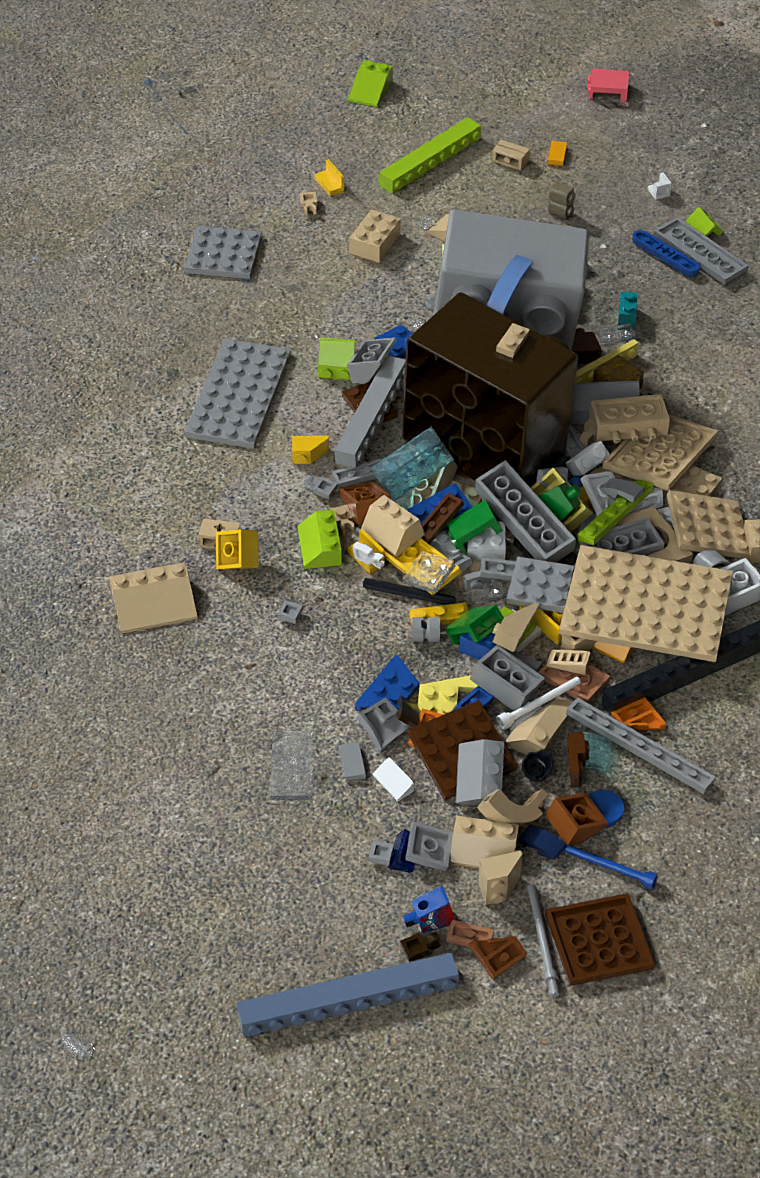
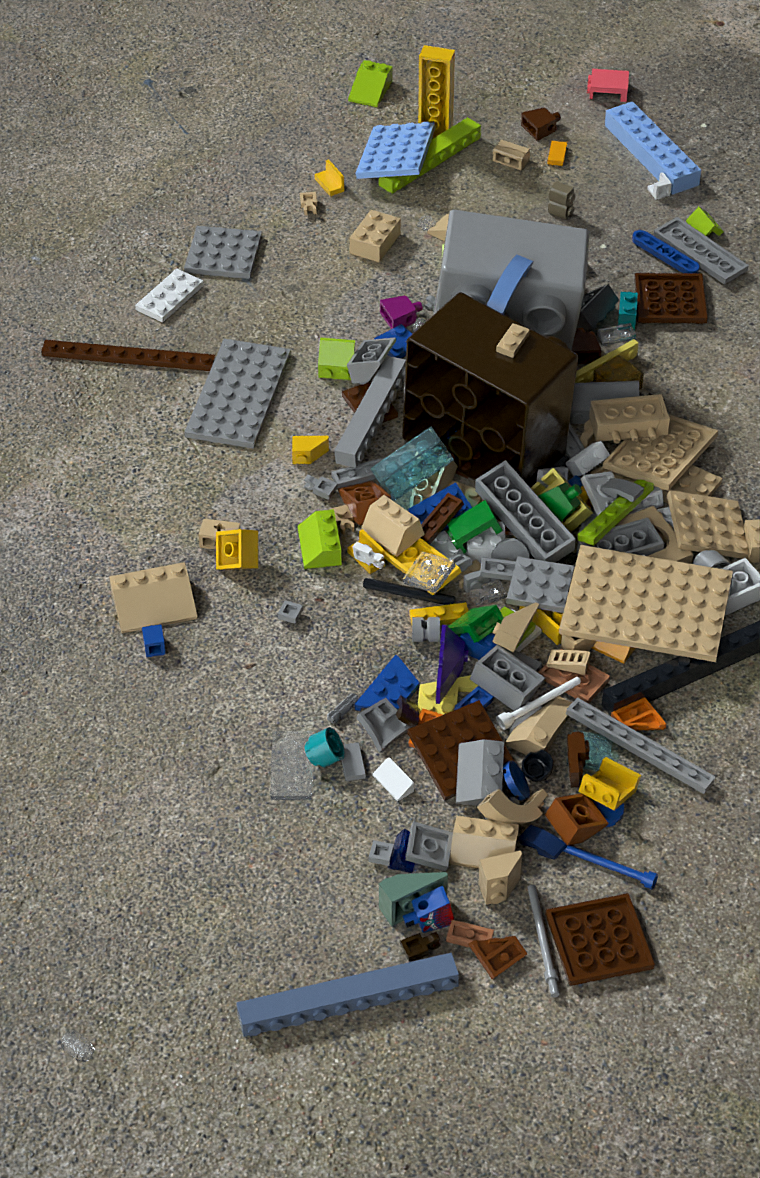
none -> reddish brown plate [41,340,215,371]
none -> white plate [135,269,204,323]
none -> blue brick [142,624,166,657]
none -> teal piece [305,727,345,767]
none -> light grey axle [327,693,359,724]
none -> light blue plate [356,121,435,179]
none -> sand green slope [379,872,448,926]
none -> magenta torso [380,295,423,329]
none -> yellow brick [418,45,455,138]
none -> dark purple wedge [436,625,468,704]
none -> light grey tile [491,538,529,561]
none -> blue tile [503,761,530,801]
none -> reddish brown torso [521,107,561,141]
none -> dark grey slope [576,284,619,331]
none -> yellow panel [578,757,641,810]
none -> light blue brick [605,101,701,195]
none -> reddish brown plate [634,273,707,324]

